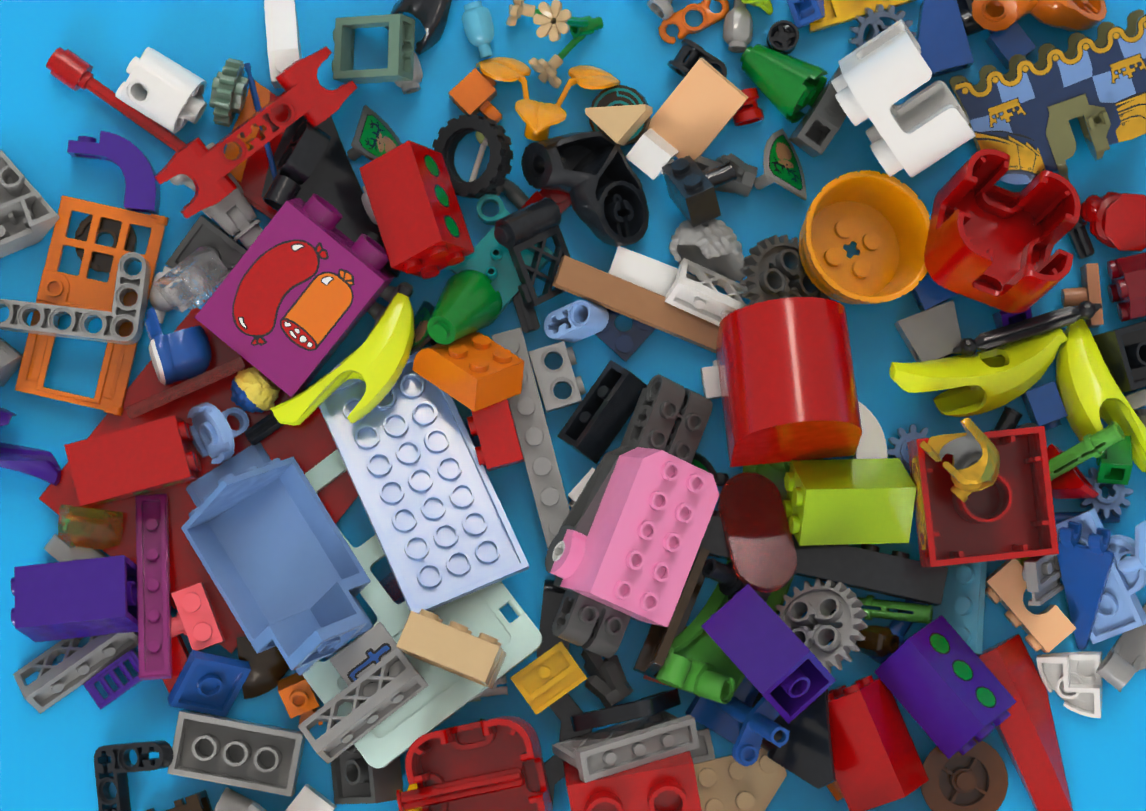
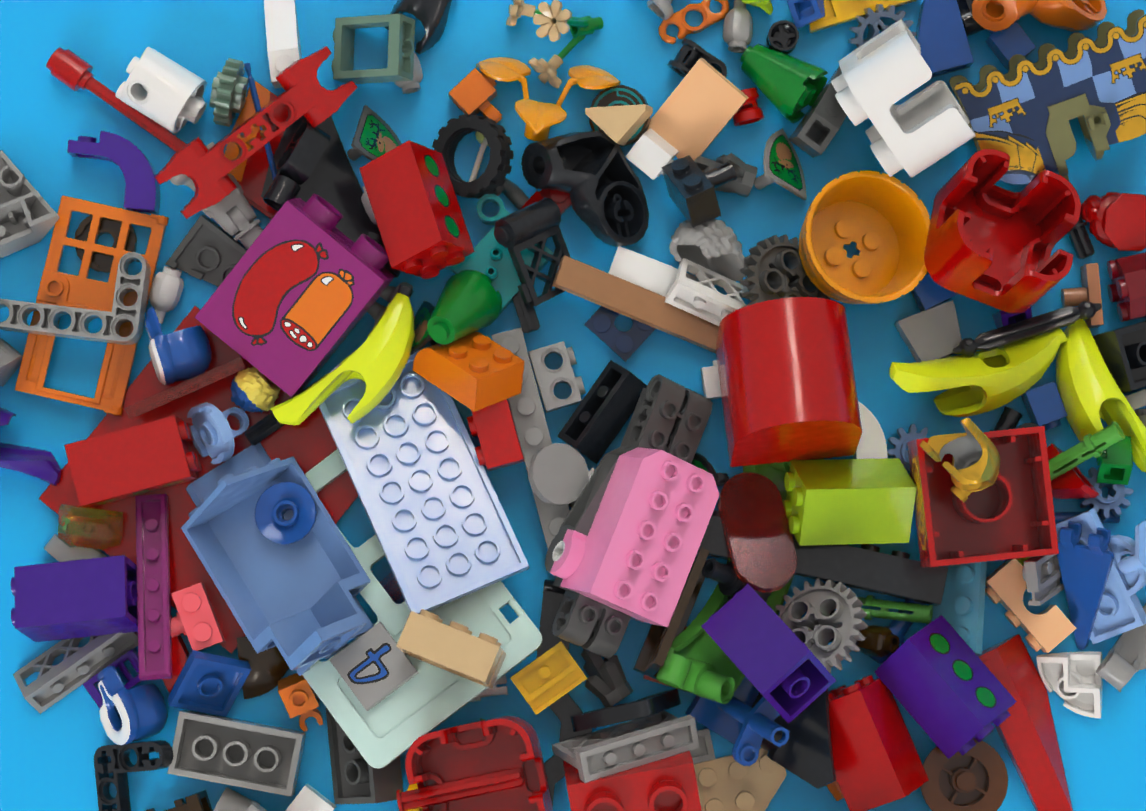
clear brick [153,246,230,313] -> none
light grey fence [298,648,428,764] -> none
medium azure plant [462,1,494,59] -> none
light blue beam [544,300,609,343] -> none
none -> blue piece [97,665,168,746]
none -> blue dish [255,482,317,545]
none -> light grey tile [528,443,589,506]

